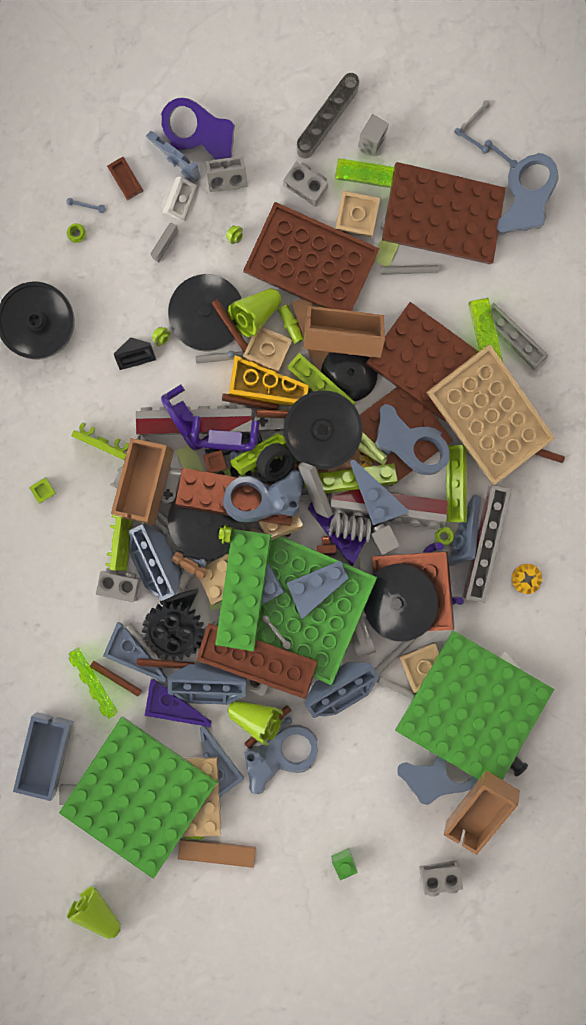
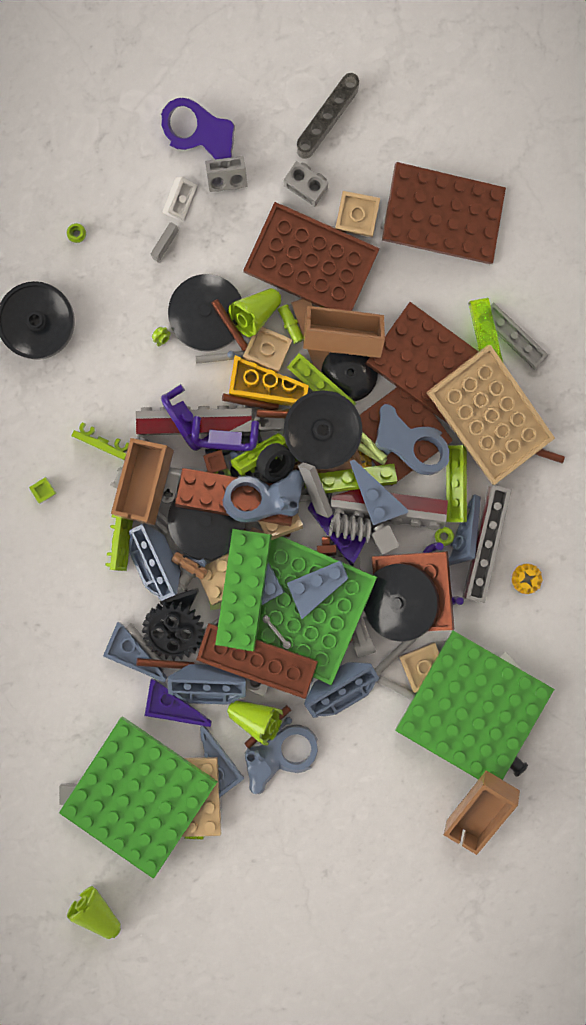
sand blue piece [13,712,74,801] -> none
sand blue hinge [66,198,106,213] -> none
clear neon green plate [68,647,118,719] -> none
copper piece [90,661,142,697] -> none
light grey brick [96,568,141,602] -> none
copper tile [107,157,143,201] -> none
black slope [114,337,156,370] -> none
sand blue wing [146,131,200,182] -> none
yellowish green sticker [176,446,205,472] -> none
medium nougat tile [178,838,256,868] -> none
lime plate [219,525,233,544] -> none
lime plate [226,225,243,245] -> none
bright green brick [331,848,358,881] -> none
clear neon green plate [335,158,394,188] -> none
light grey brick [358,114,389,156] -> none
yellowish green sticker [375,238,400,267] -> none
light grey bar [381,265,439,275] -> none
sand blue animal [397,756,478,805] -> none
light grey brick [419,860,463,896] -> none
sand blue hinge [454,128,489,154] -> none
light grey hinge [461,100,490,132] -> none
sand blue hinge [485,140,518,168] -> none
sand blue animal [497,153,559,234] -> none

